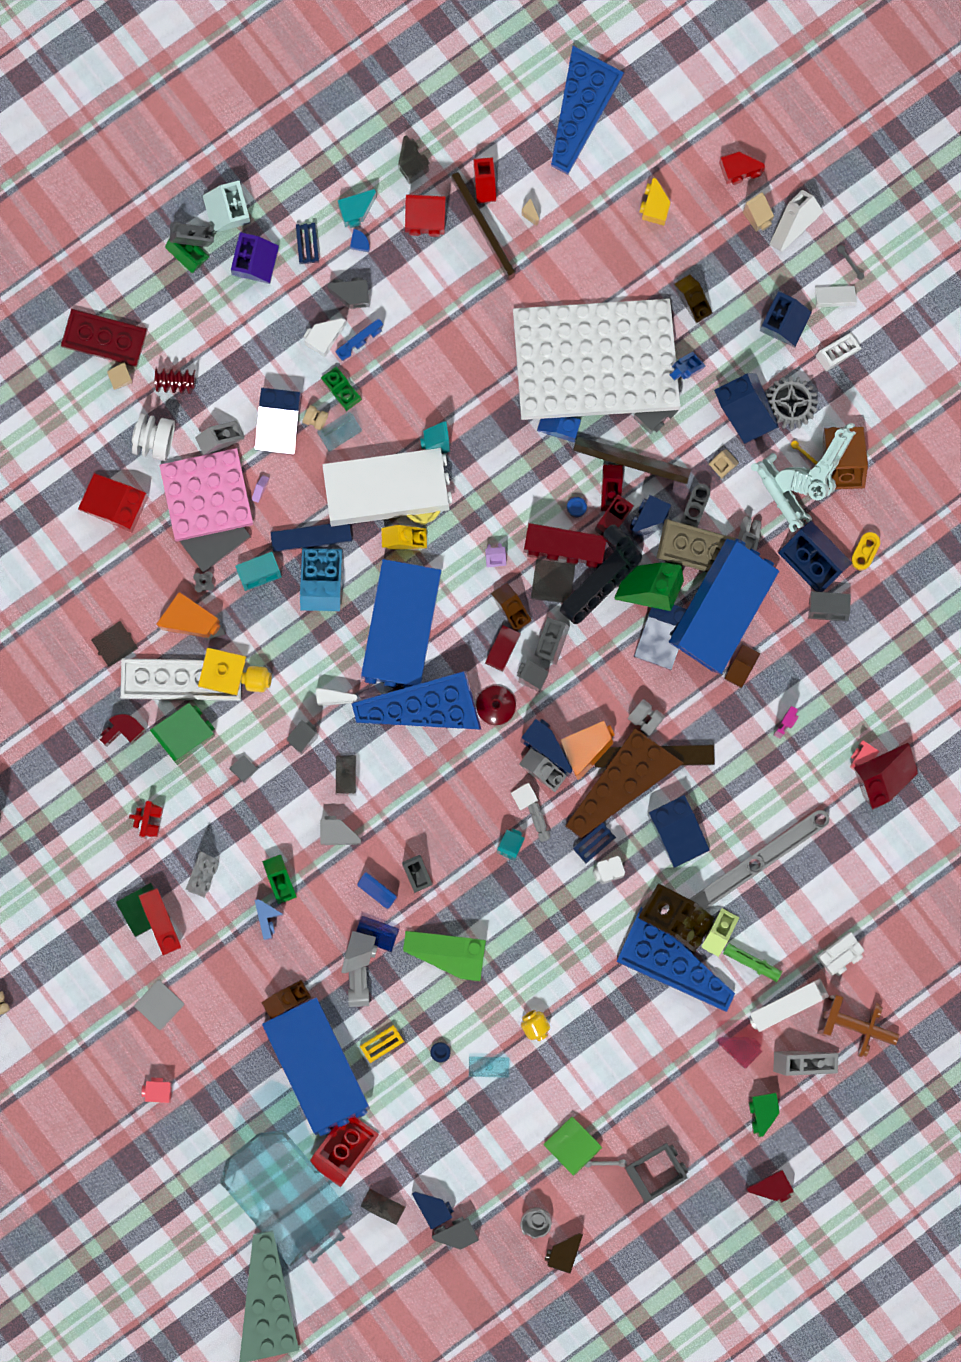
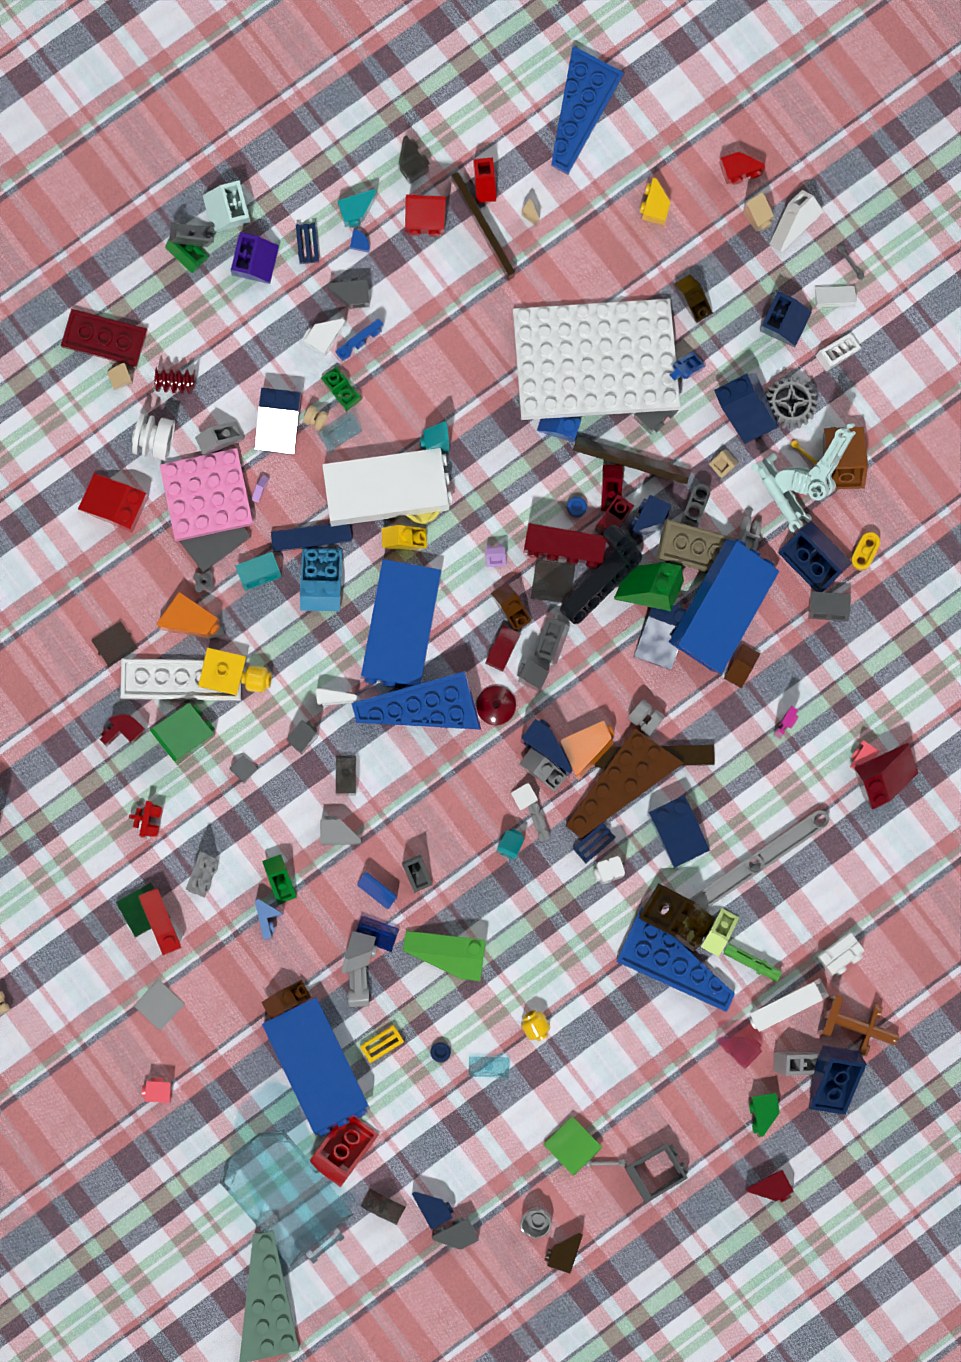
none -> dark blue slope [809,1045,867,1115]

